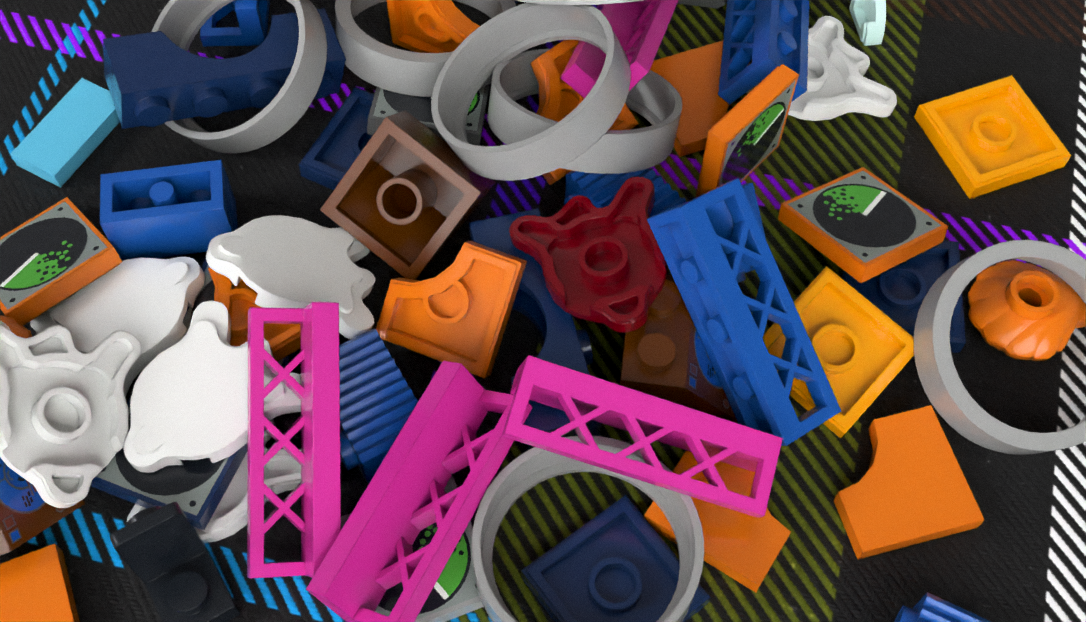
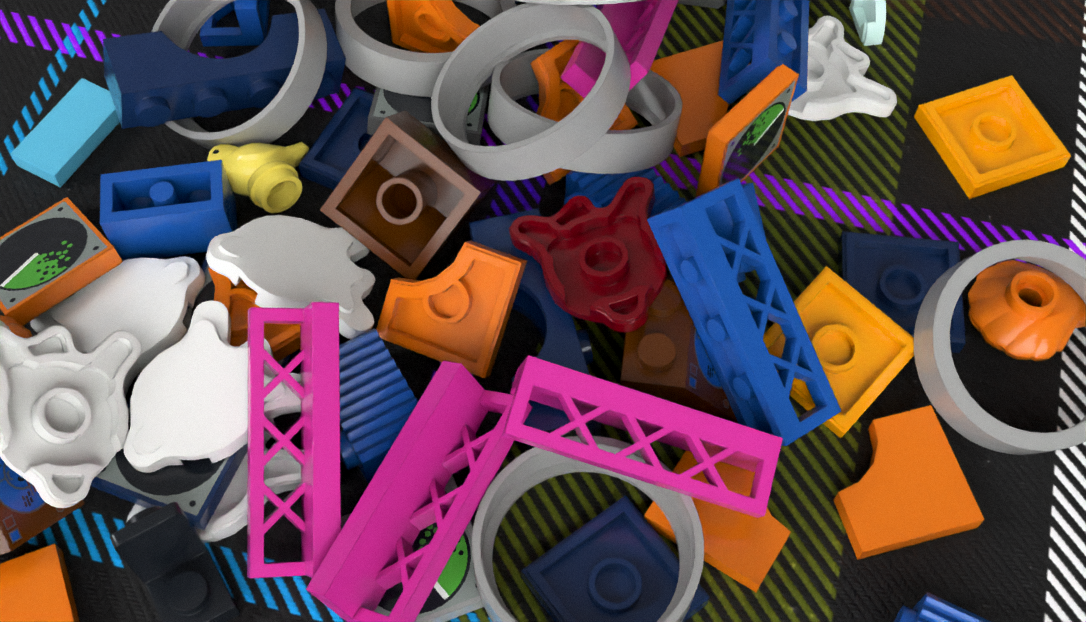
tile [778,167,948,283] -> none
none -> light yellow animal [207,142,309,213]

